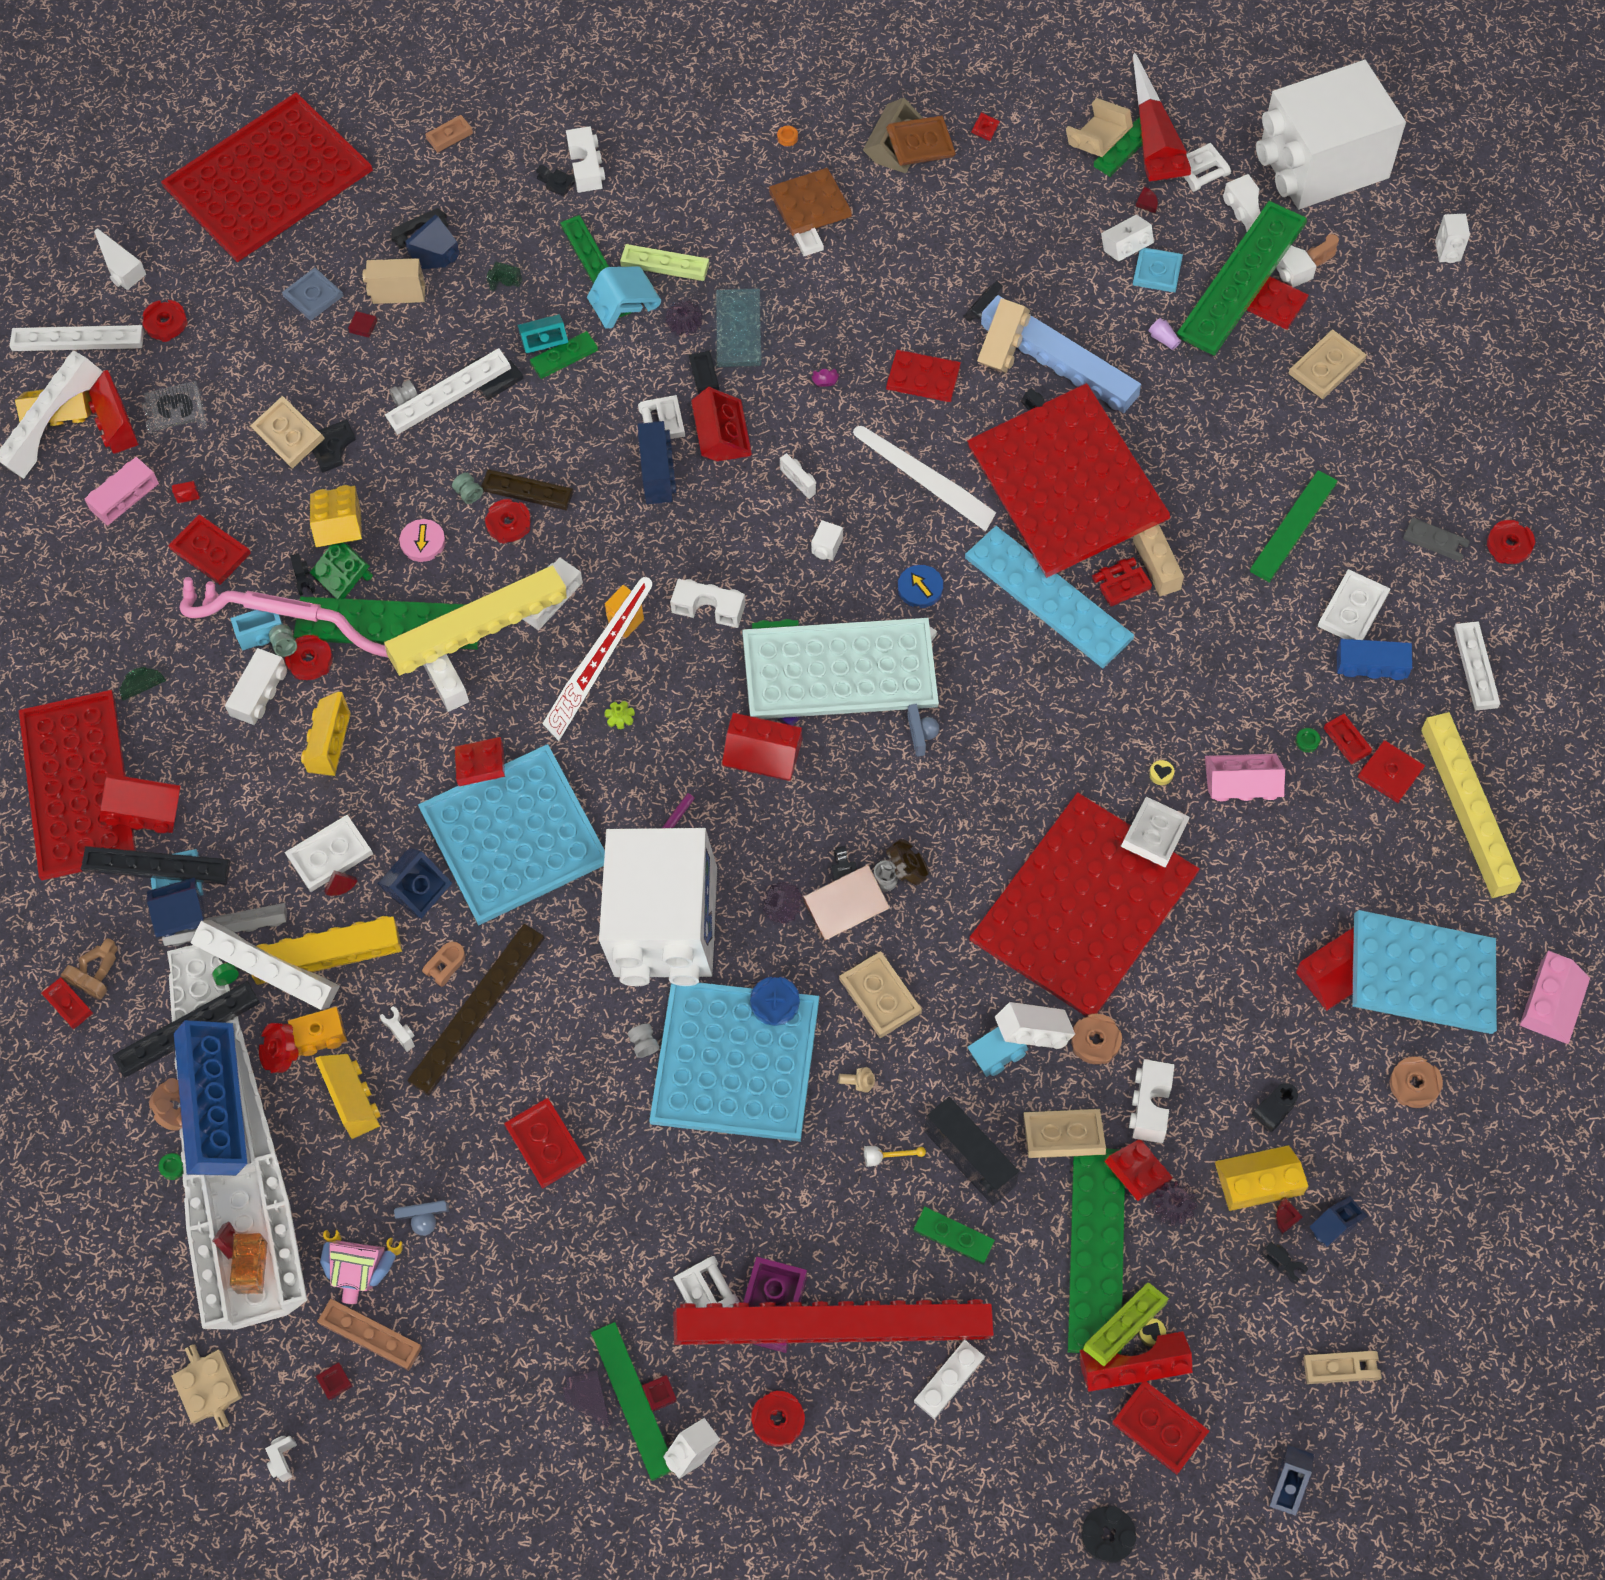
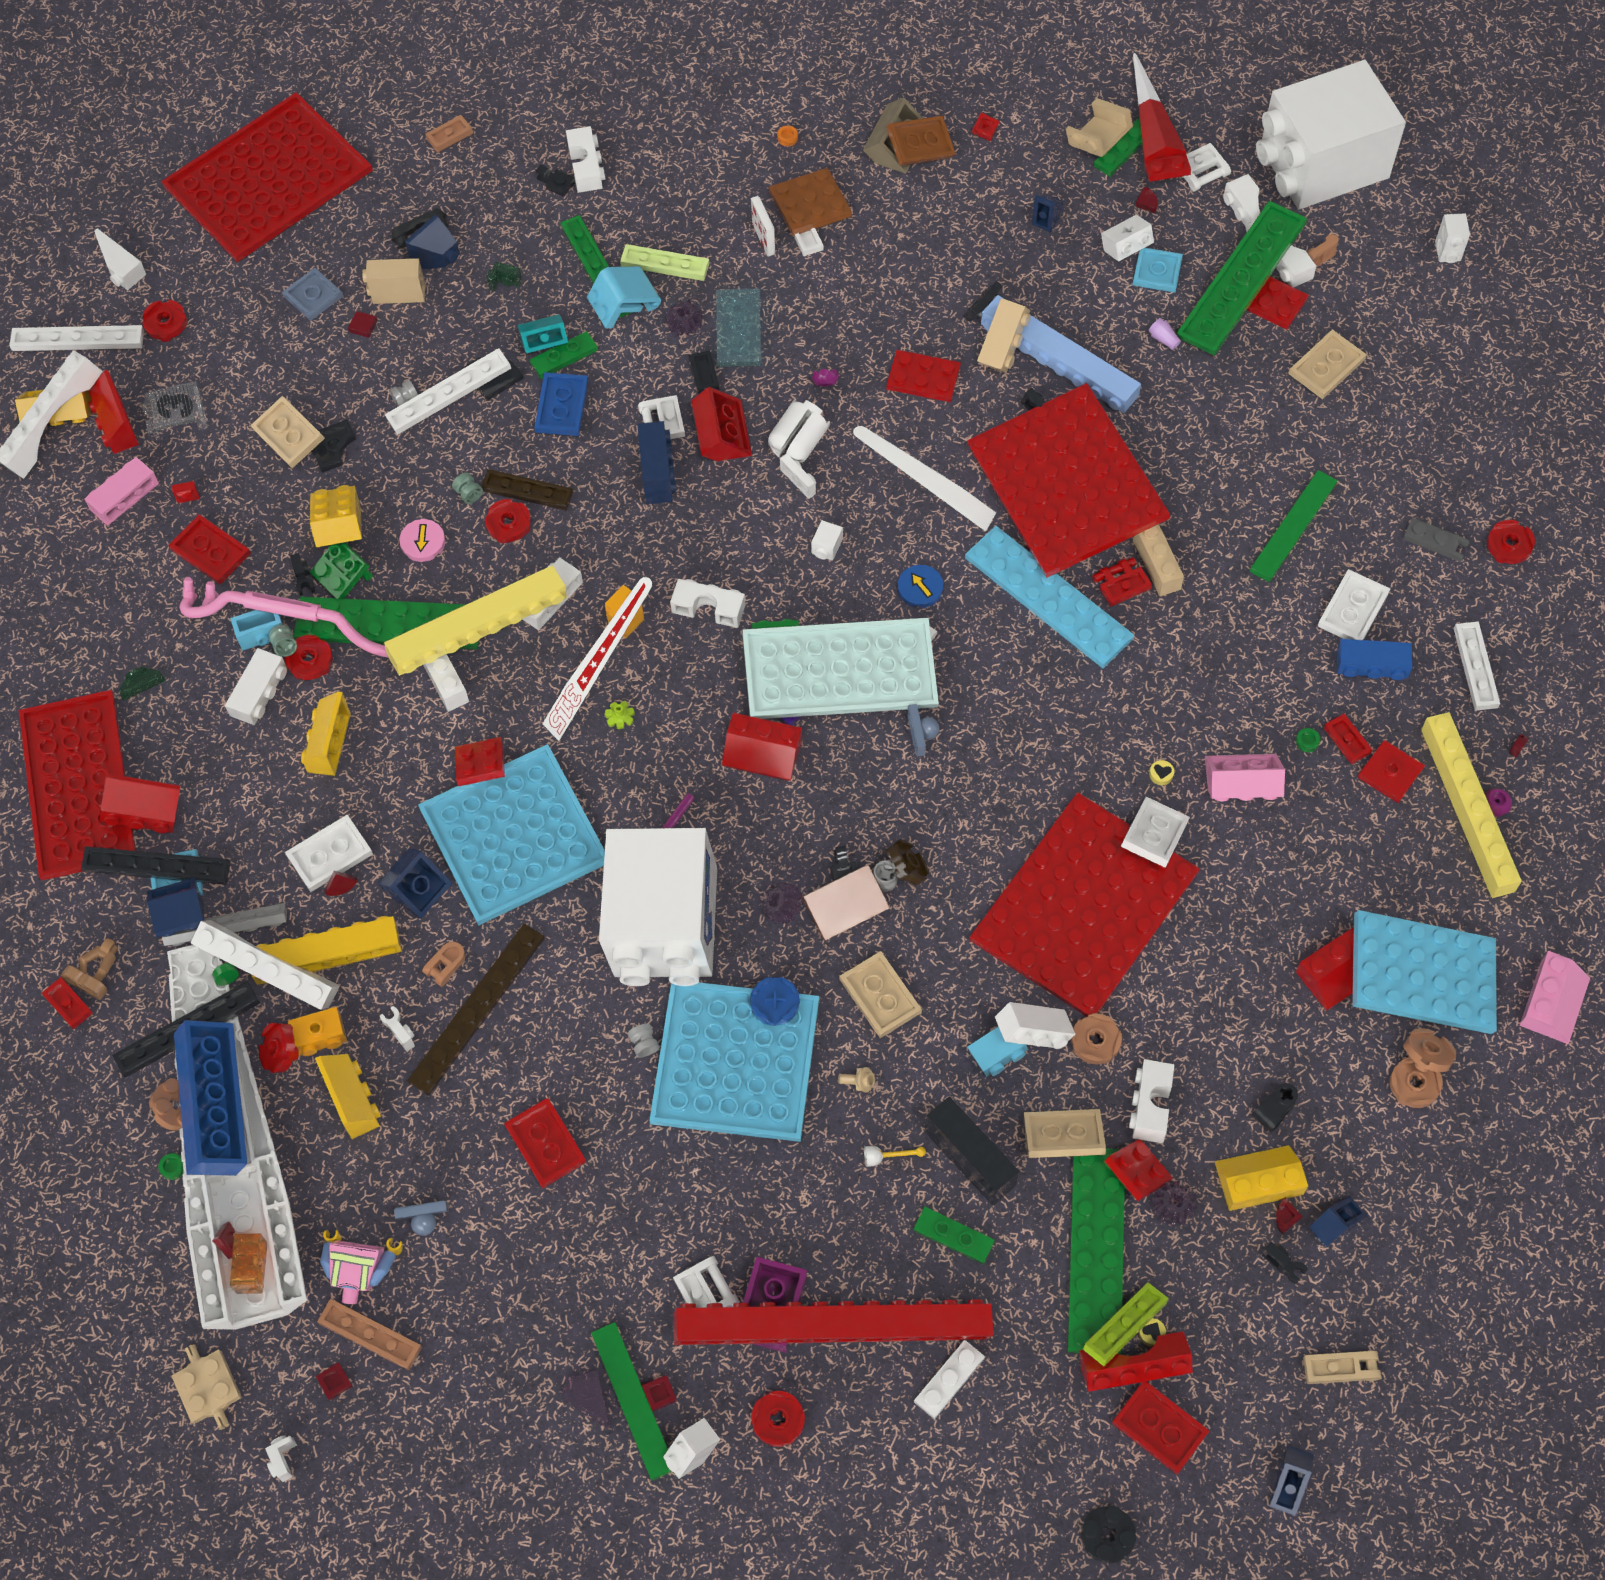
none -> blue plate [534,372,589,436]
none -> white tile [751,196,775,256]
none -> white cylinder [768,399,830,463]
none -> dark blue slope [1032,193,1064,232]
none -> nougat plate [1403,1028,1456,1072]
none -> magenta plate [1484,788,1512,817]
none -> dark red tile [1509,734,1529,758]

